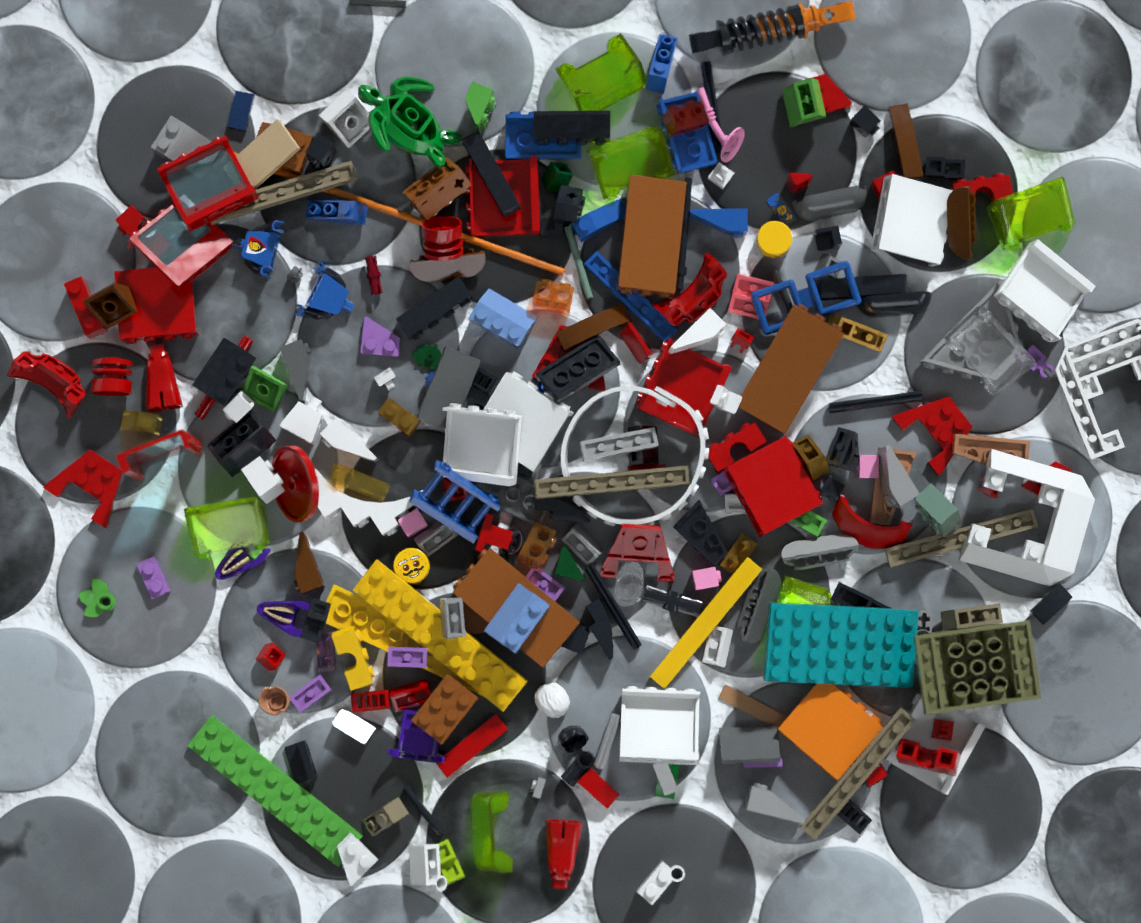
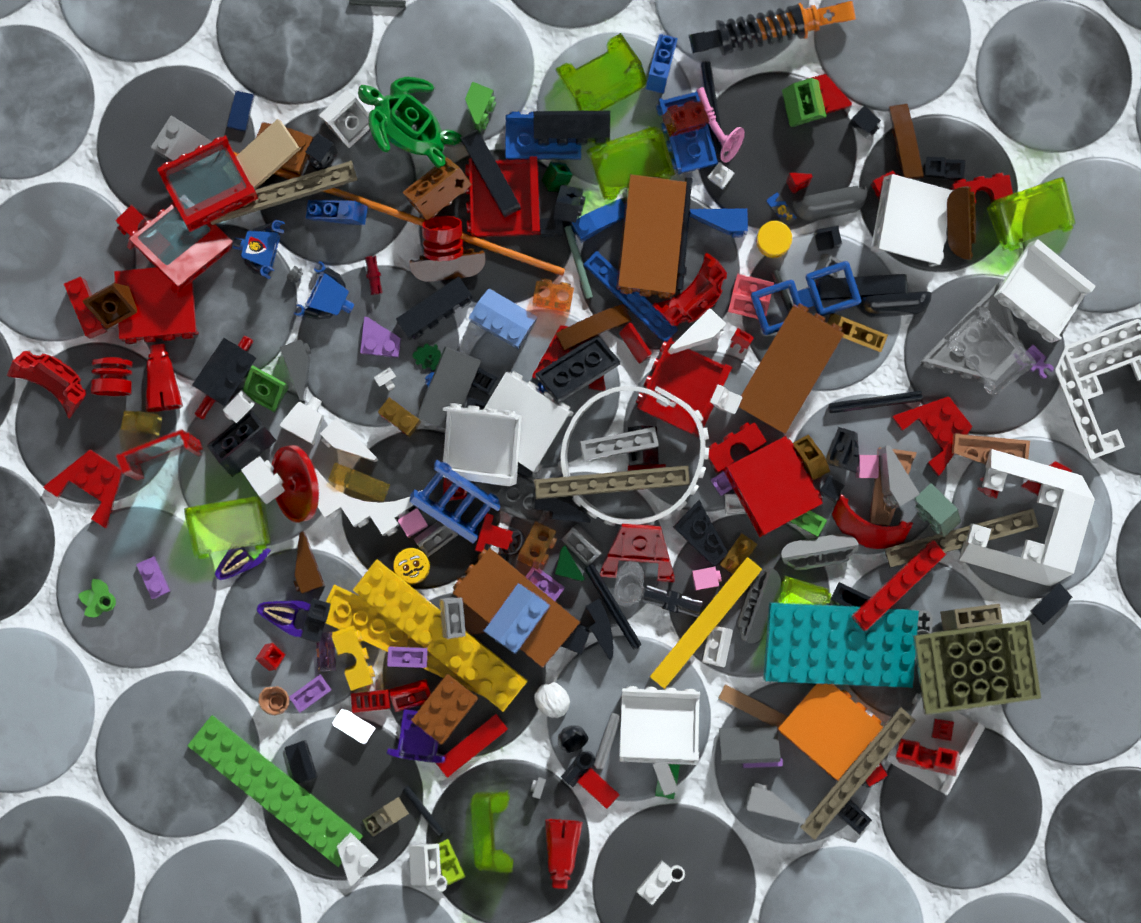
none -> red plate [851,540,946,631]

